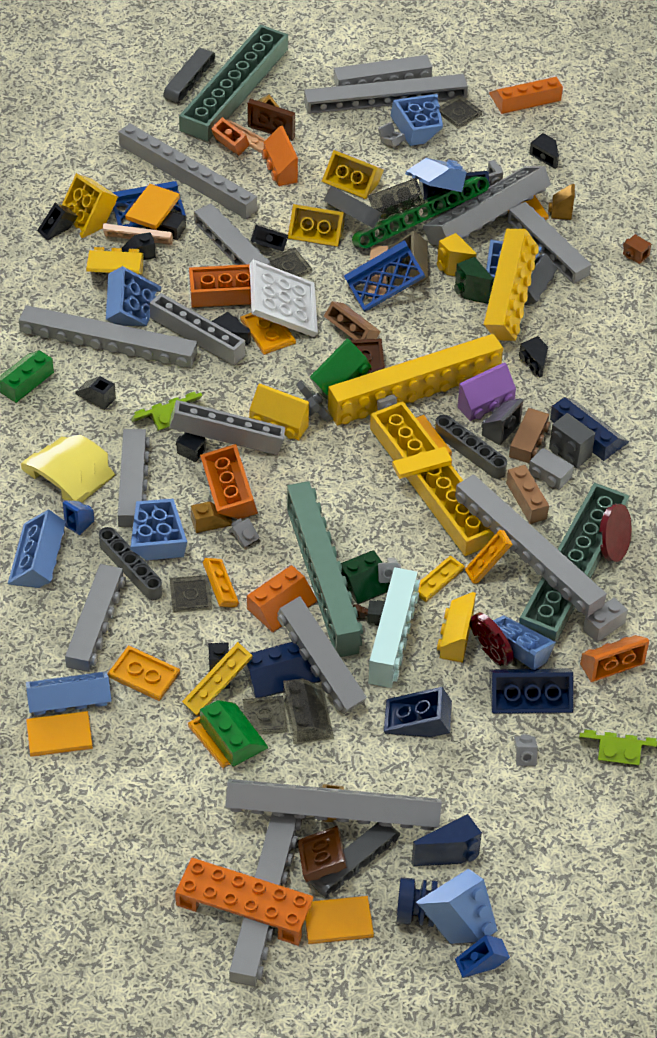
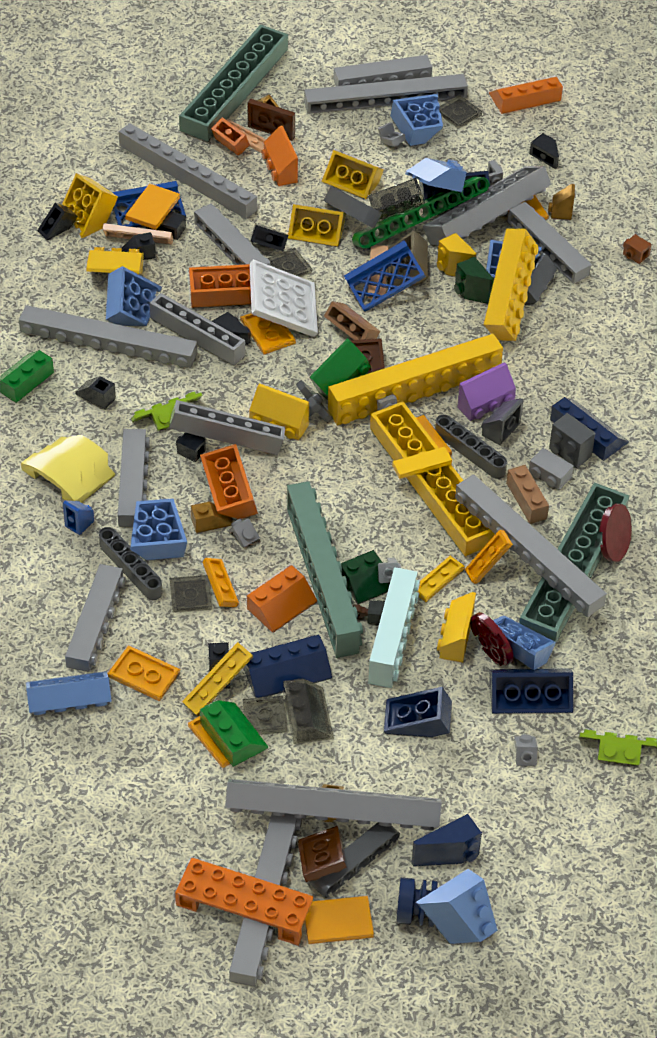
medium blue slope [8,509,66,588] -> none
light orange tile [26,711,93,757] -> none
dark grey beam [163,48,215,103] -> none
light grey brick [277,596,367,714] -> none
blue slope [455,935,510,978] -> none
medium nougat brick [509,408,551,464] -> none
black slope [519,336,548,378] -> none
orange slope [580,635,649,682] -> none
light grey brick [583,597,628,643] -> none

